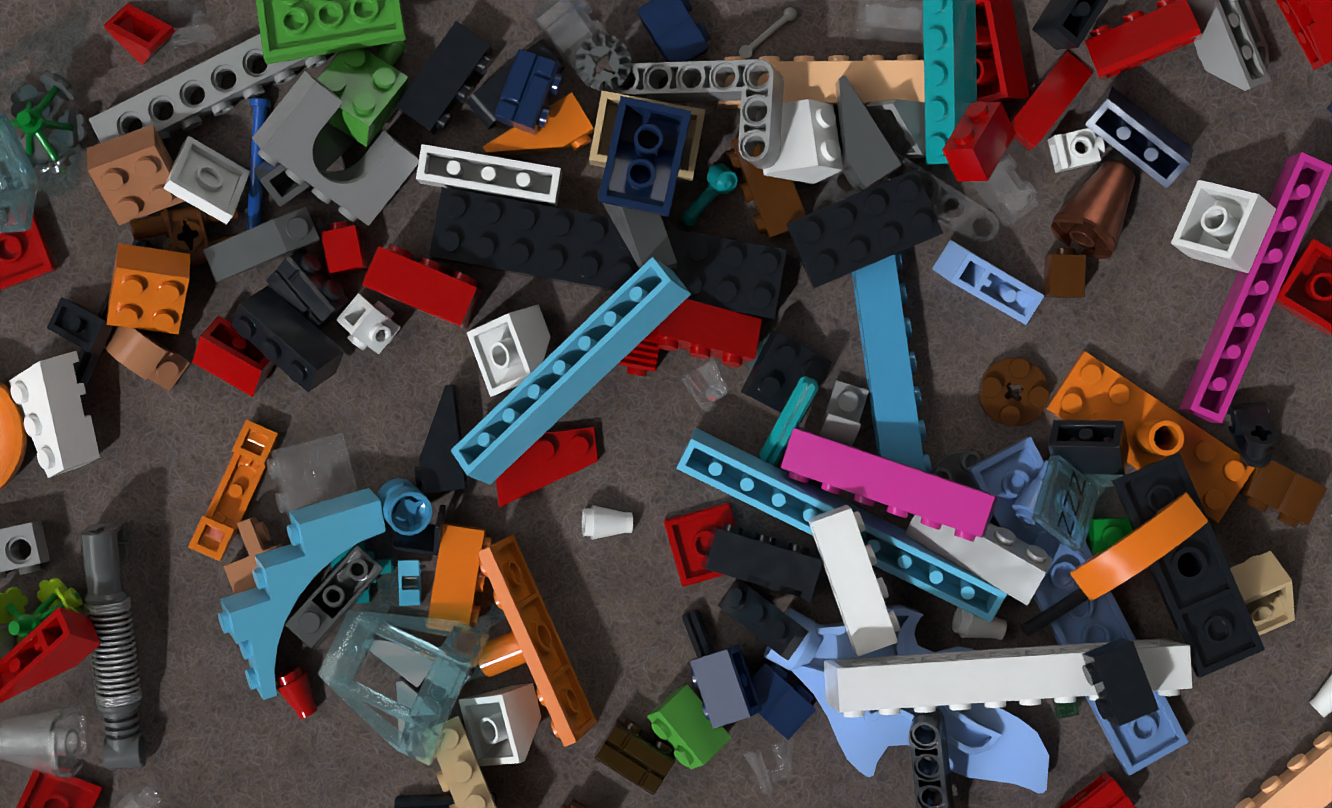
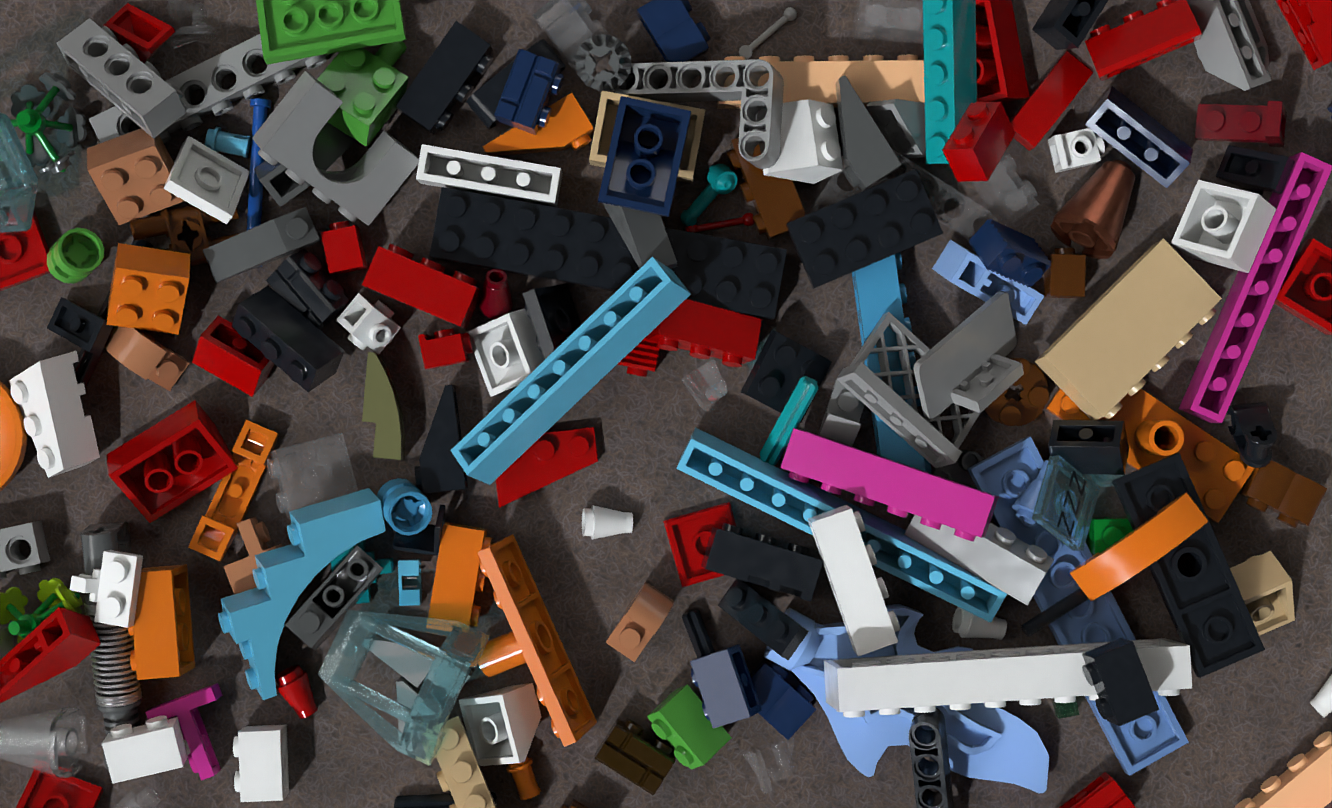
none -> bright green wheel [47,228,104,284]
none -> light grey brick [57,18,186,139]
none -> white hinge [70,550,143,628]
none -> white brick [102,715,188,784]
none -> red slope [106,400,238,523]
none -> orange brick [128,564,195,680]
none -> dark pink bracket [145,683,223,781]
none -> medium azure pin [205,127,251,158]
none -> white brick [233,724,289,802]
none -> olive slope [362,352,405,460]
none -> red brick [418,328,473,370]
none -> dark red cone [478,269,513,319]
none -> orange pin [506,756,541,800]
none -> black plate [522,283,581,359]
none -> nougat brick [606,581,674,662]
none -> red hinge [684,213,754,233]
none -> light grey fence [836,312,980,468]
none -> light grey bracket [913,291,1024,420]
none -> dark blue brick [969,219,1051,287]
none -> tan brick [1034,238,1222,420]
none -> dark red bracket [1195,101,1287,148]
none -> black slope [1216,145,1294,196]

